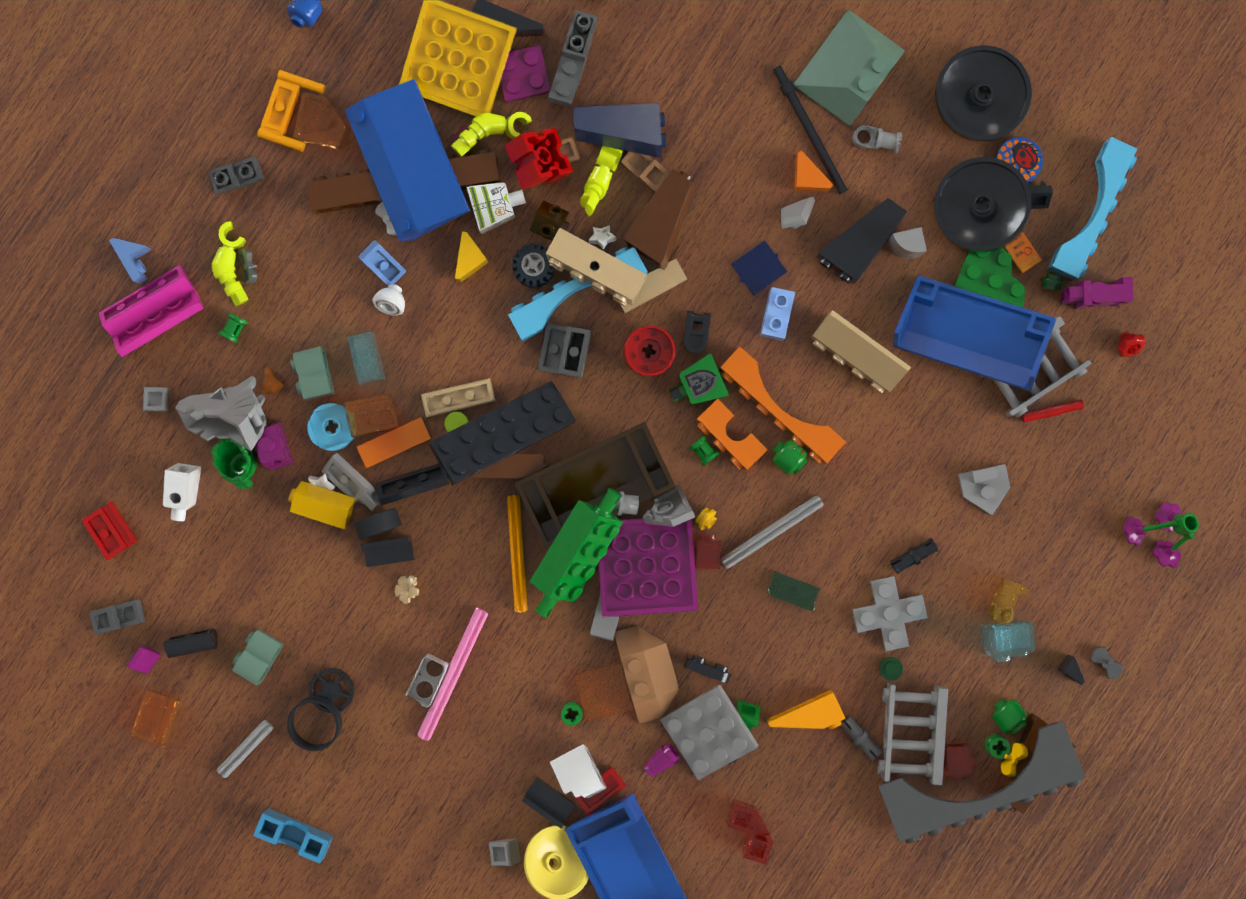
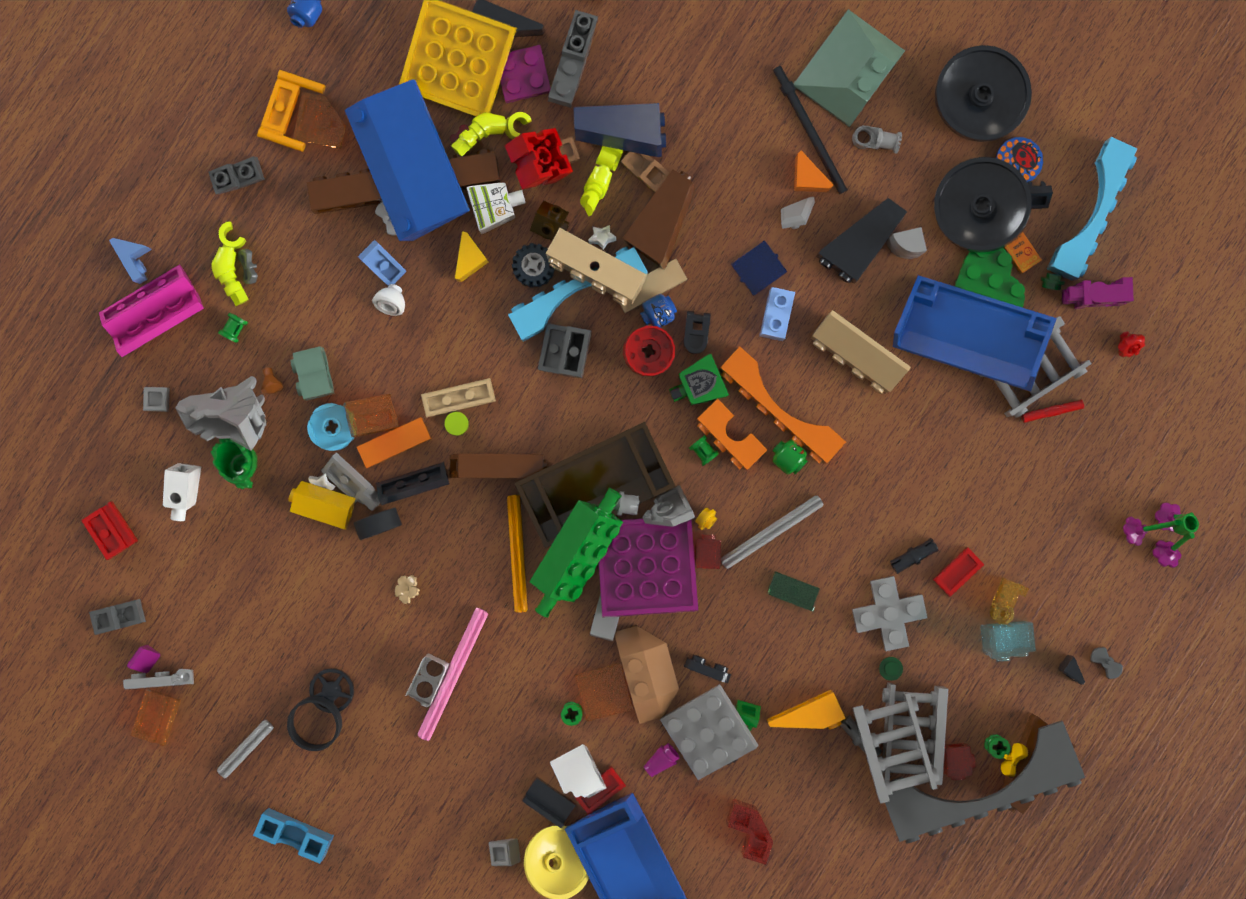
black brick [163,628,218,658] -> none
sand green brick [232,629,285,686] -> none
magenta torso [256,421,294,471] -> none
clear light blue brick [347,331,386,385] -> none
black panel [361,537,415,567] -> none
black plate [428,381,576,486] -> none
light grey plate [957,464,1010,515] -> none
green head [992,698,1028,735] -> none
none -> light grey hinge [123,669,194,689]
none -> blue head [640,294,677,328]
none -> light grey fence [852,693,940,804]
none -> red tile [932,547,984,597]

